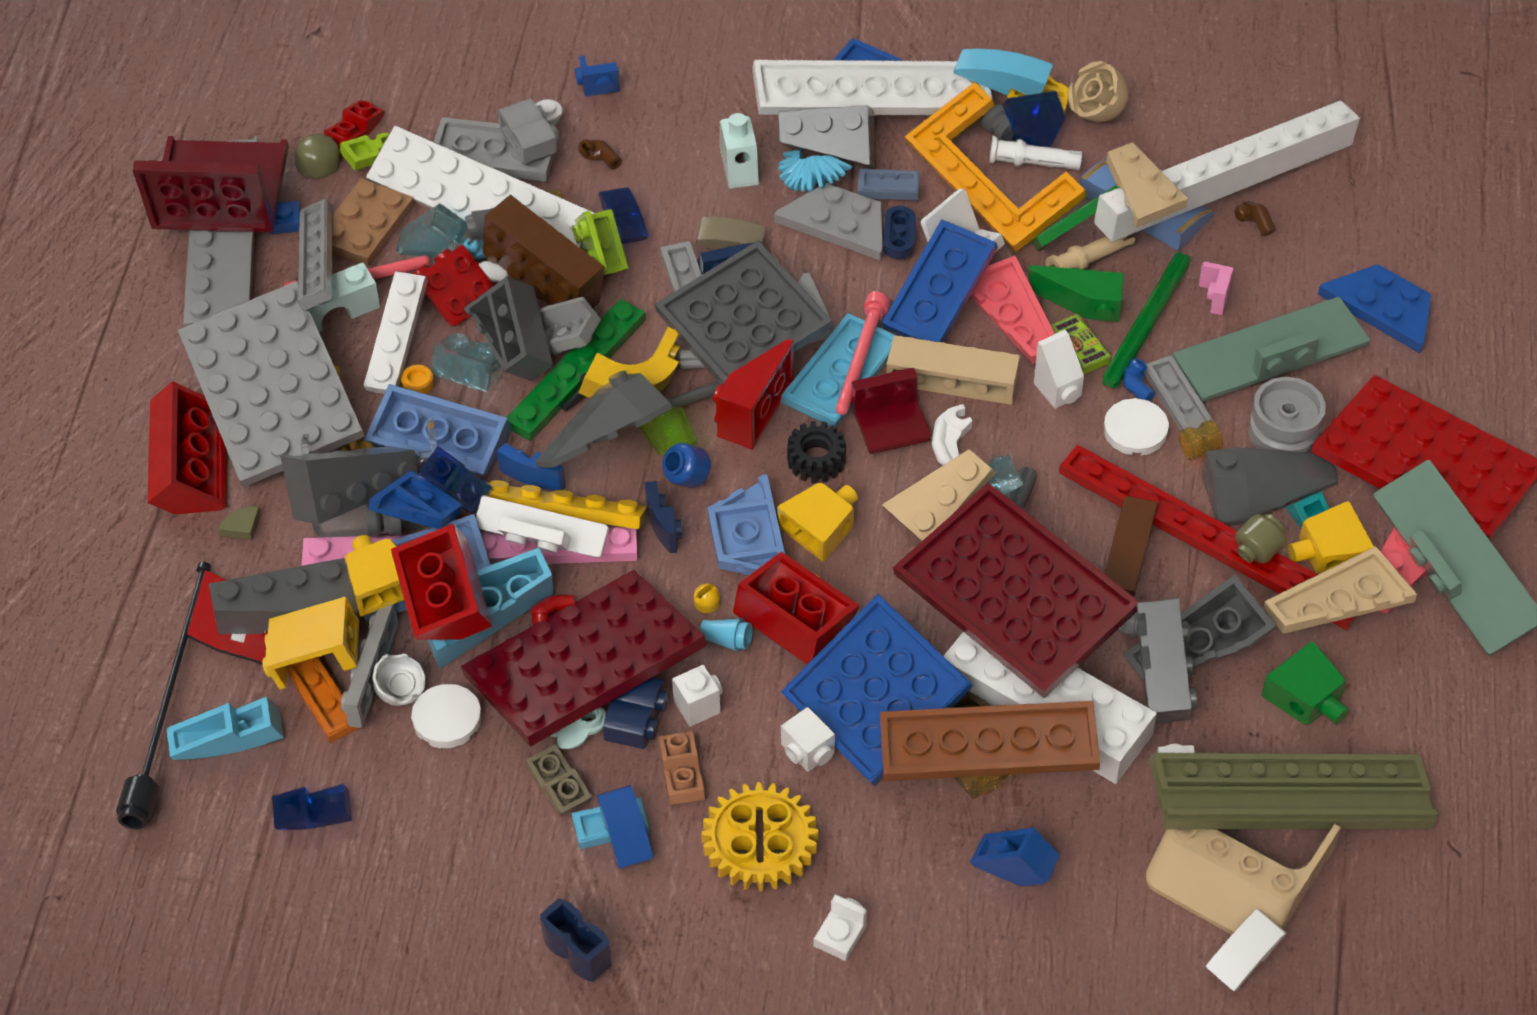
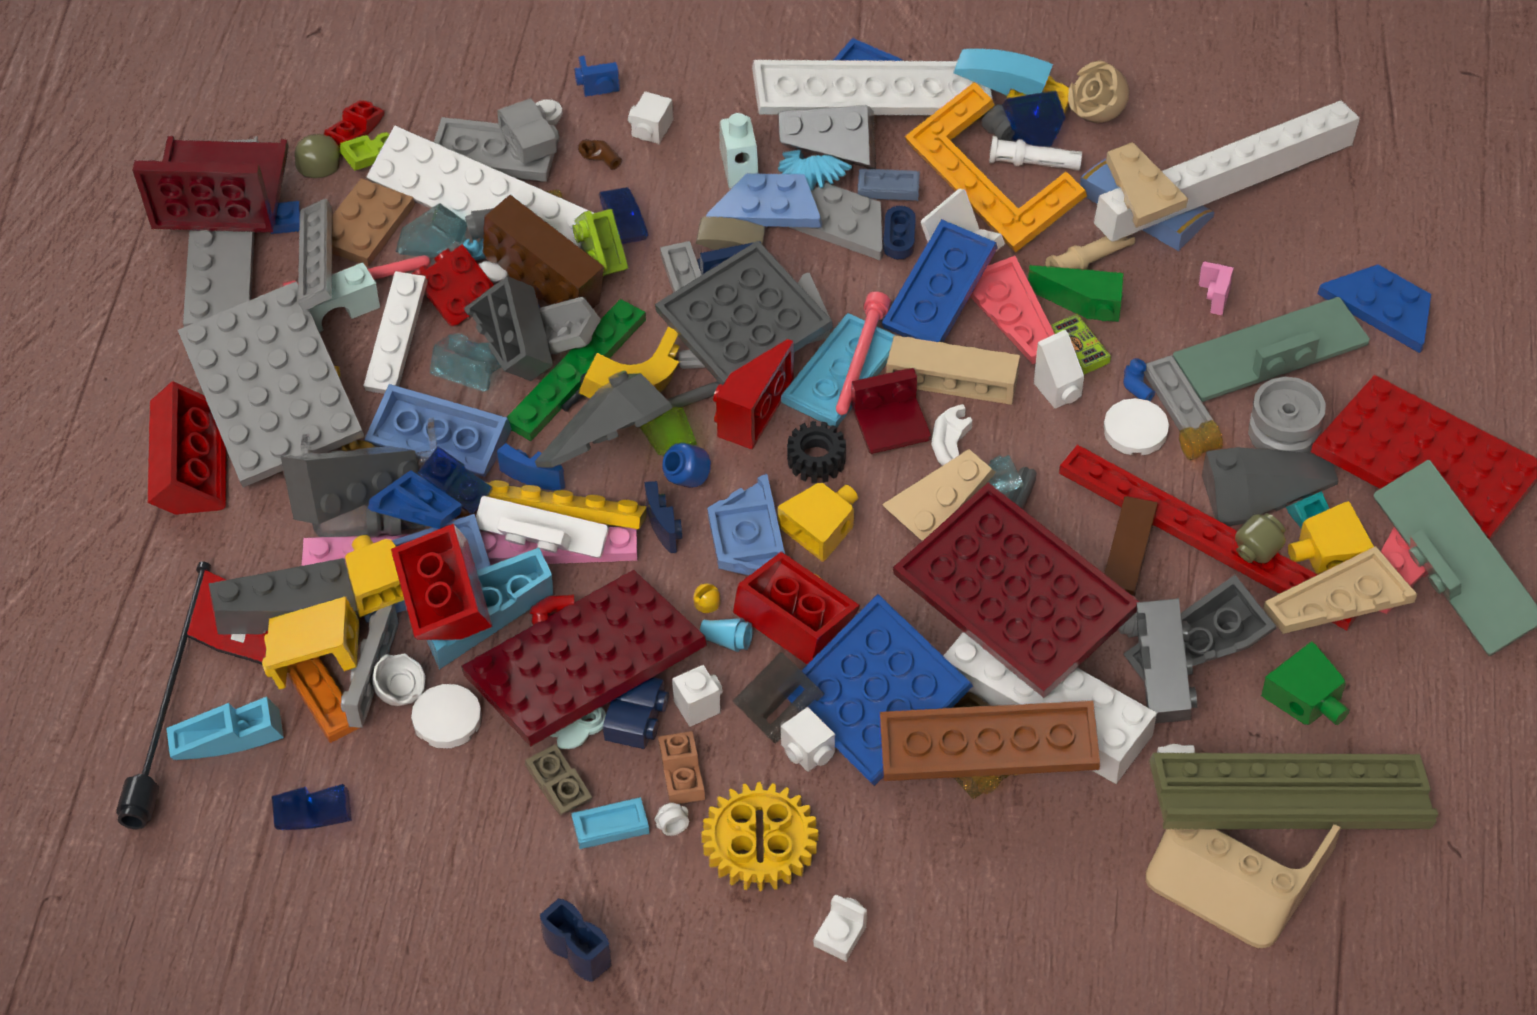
olive tile [218,506,260,540] -> none
light orange tile [401,365,434,394] -> none
blue slope [596,785,654,869] -> none
blue slope [970,828,1060,886] -> none
green tile [1032,185,1120,250] -> none
green axle [1102,252,1190,389] -> none
white slope [1205,909,1286,991] -> none
reddish brown arm [1235,201,1276,236] -> none
none -> white brick [628,92,673,144]
none -> white plate [655,803,689,836]
none -> medium blue wing [706,173,822,228]
none -> clear smoke plate [733,652,824,744]

